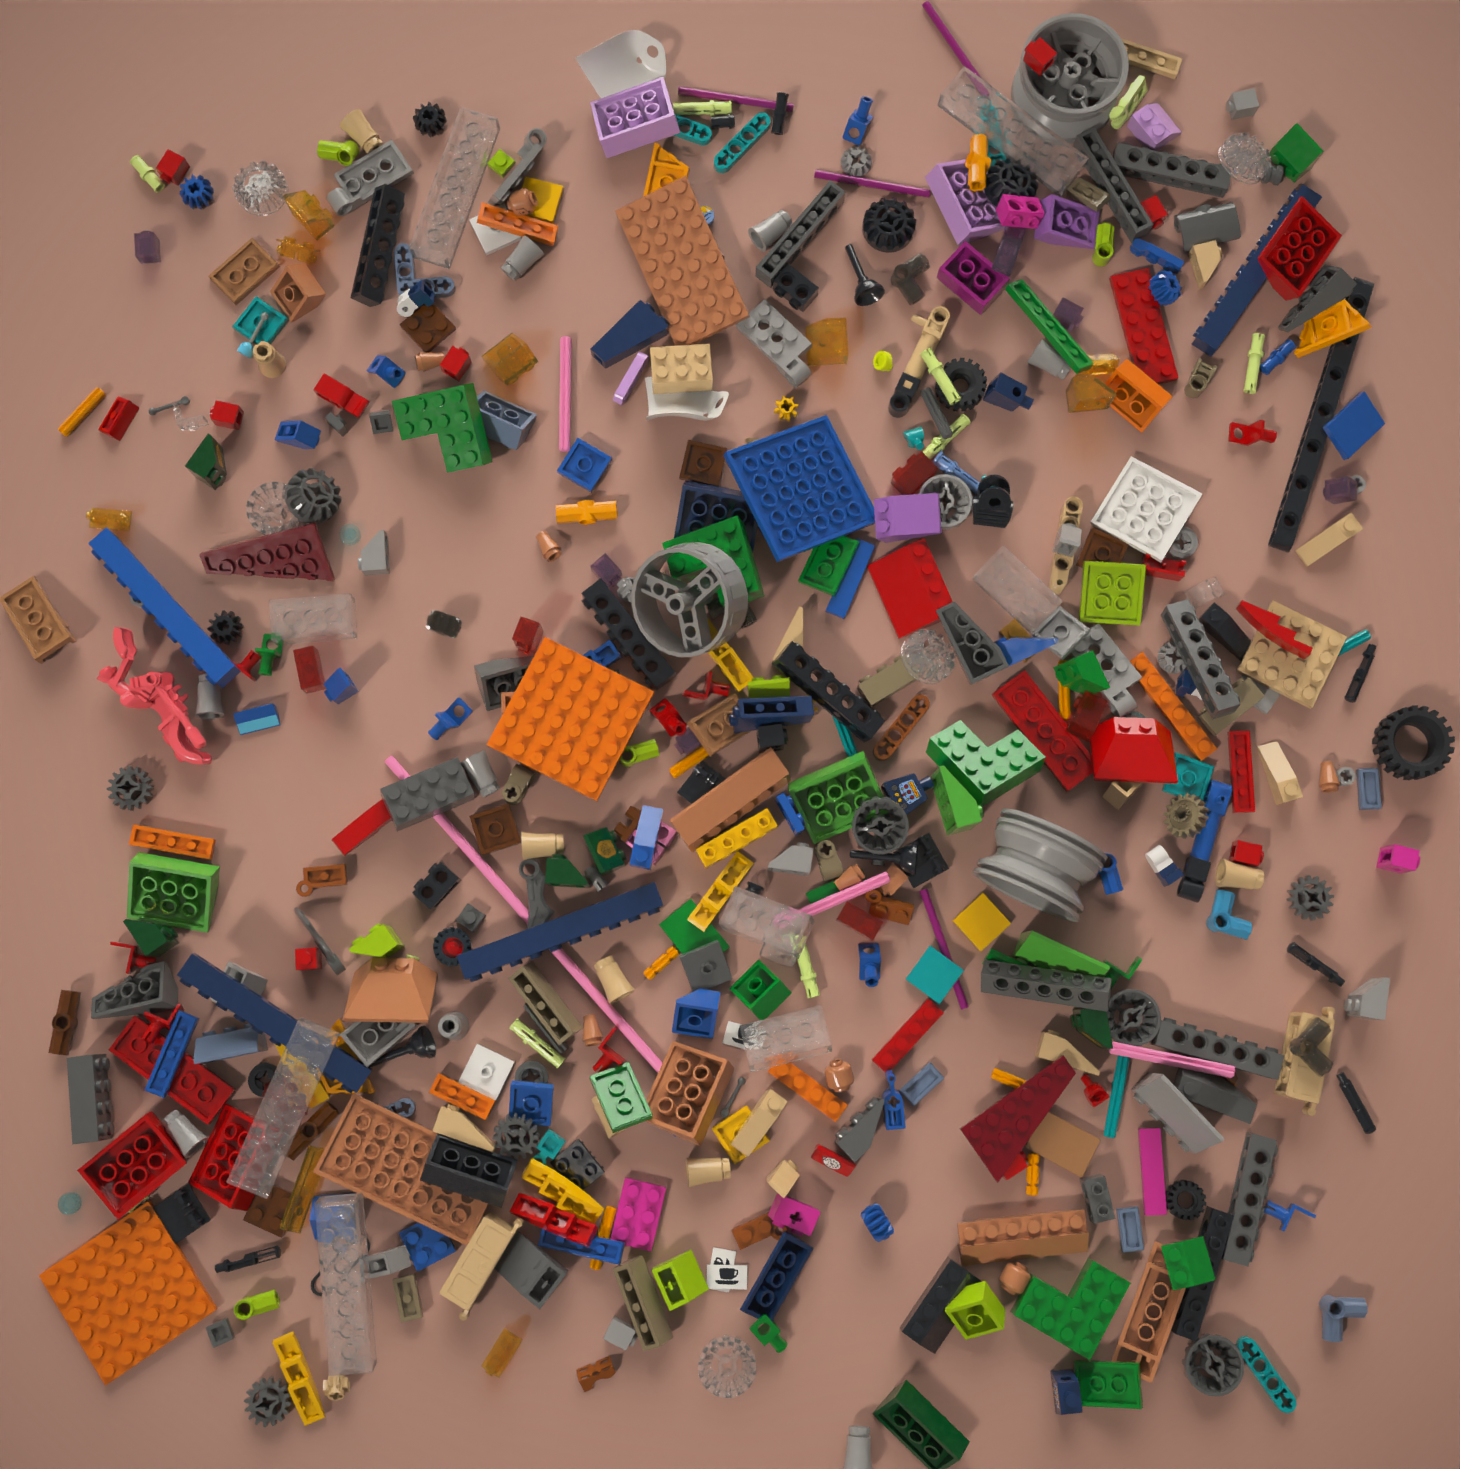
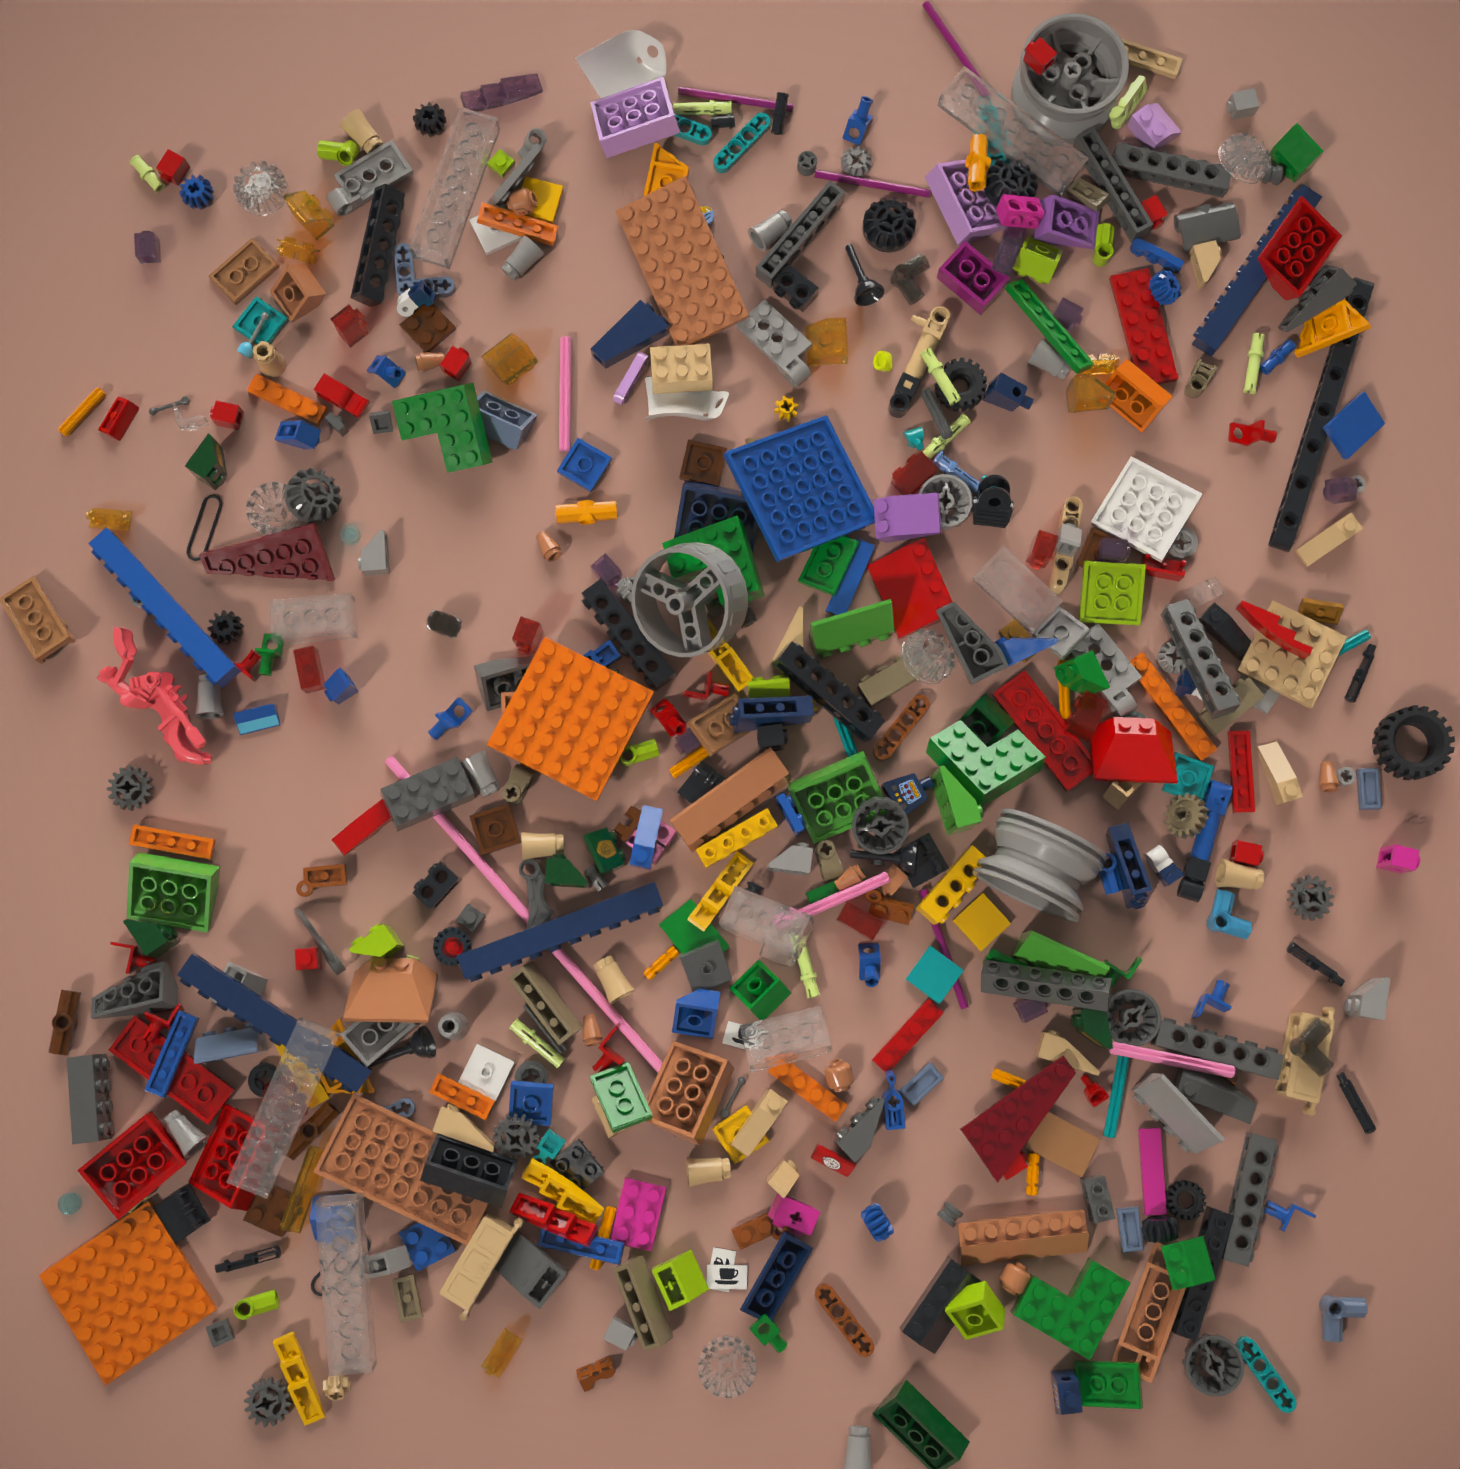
none -> black piece [186,495,222,561]
none -> orange plate [247,374,328,427]
none -> clear red brick [330,304,369,348]
none -> clear purple slope [460,73,543,114]
none -> dark grey wheel [797,151,817,176]
none -> bright green slope [808,599,894,659]
none -> dark orange beam [815,1283,874,1357]
none -> yellow brick [915,845,985,925]
none -> dark grey wheel [937,1201,963,1228]
none -> dark green slope [957,693,1015,747]
none -> lime slope [1013,235,1063,284]
none -> clear purple brick [1013,999,1048,1023]
none -> clear red brick [1025,530,1058,569]
none -> brick [1098,537,1130,563]
none -> dark blue slope [1106,822,1153,910]
none -> black gear [1142,1216,1179,1243]
none -> blue bracket [1191,980,1232,1019]
none -> pearl gold plate [1298,598,1344,625]

